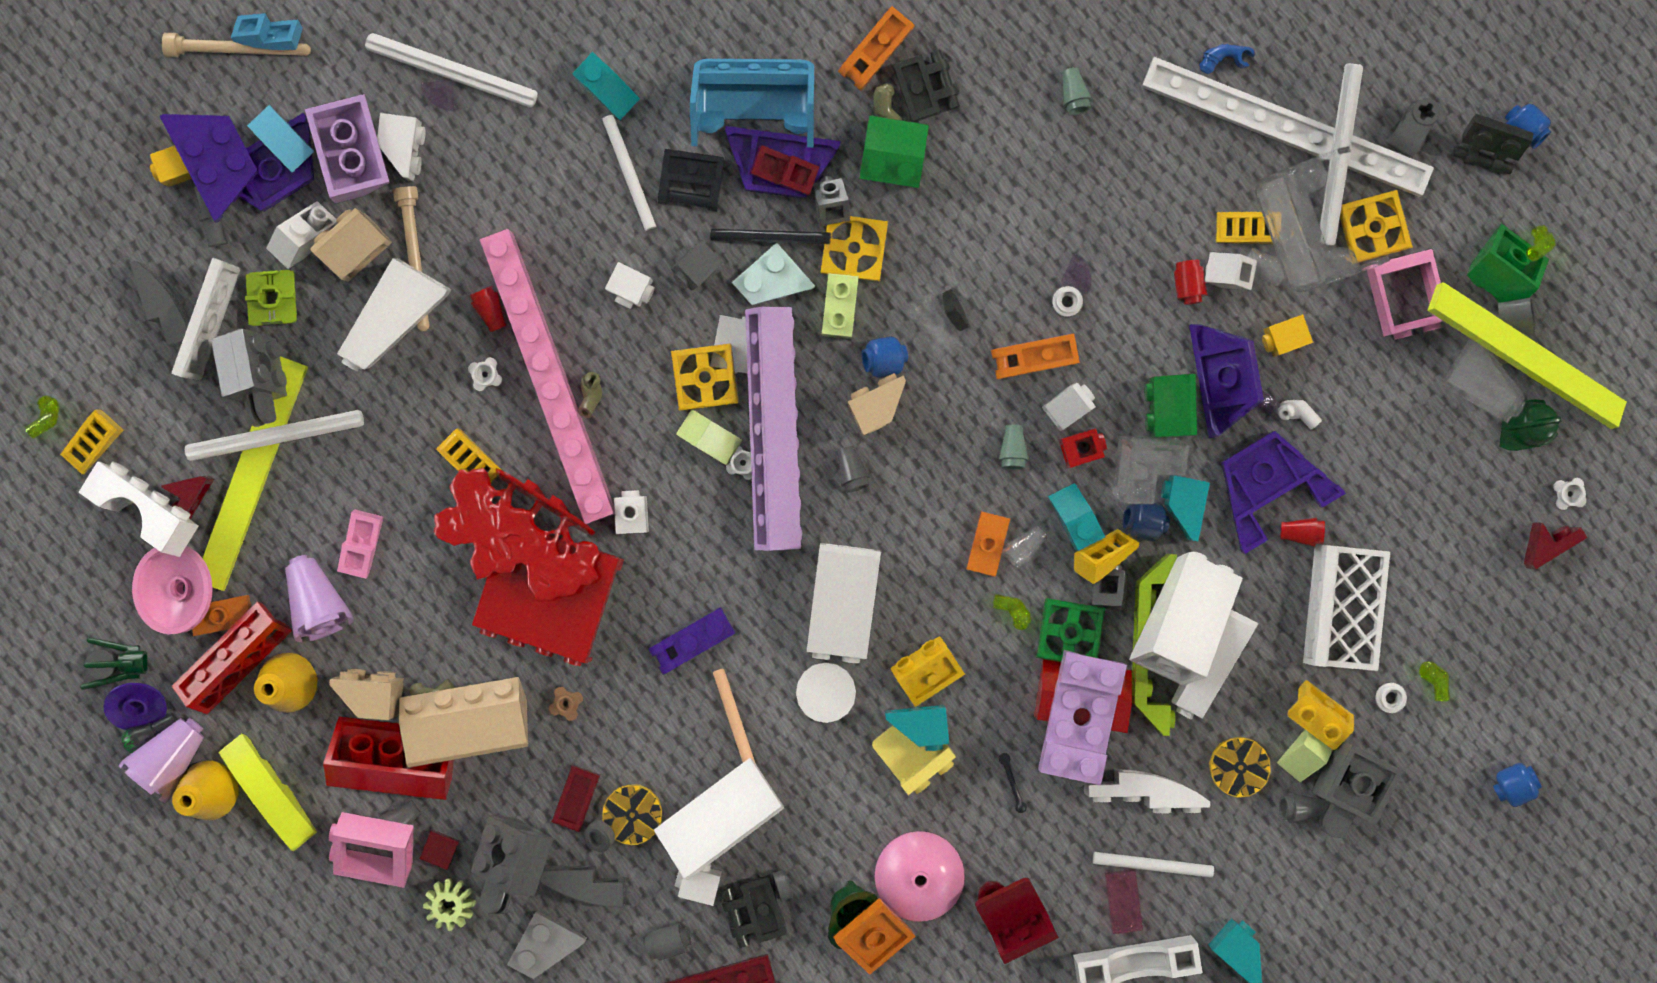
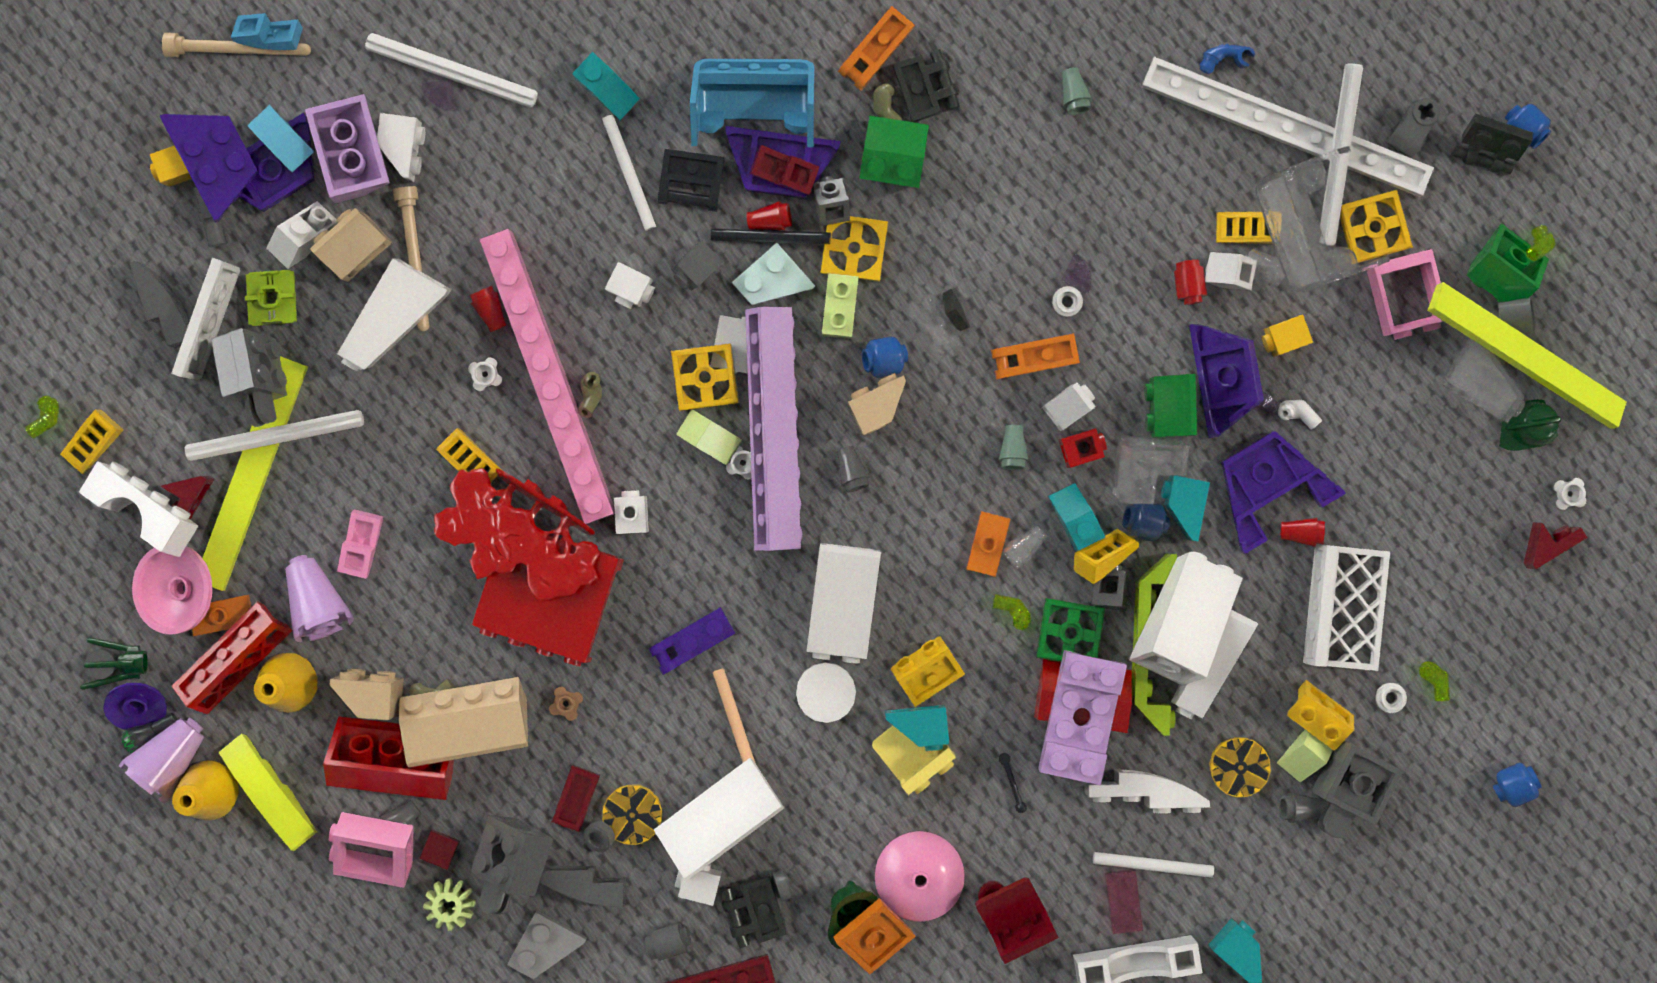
none -> red cone [746,201,792,231]

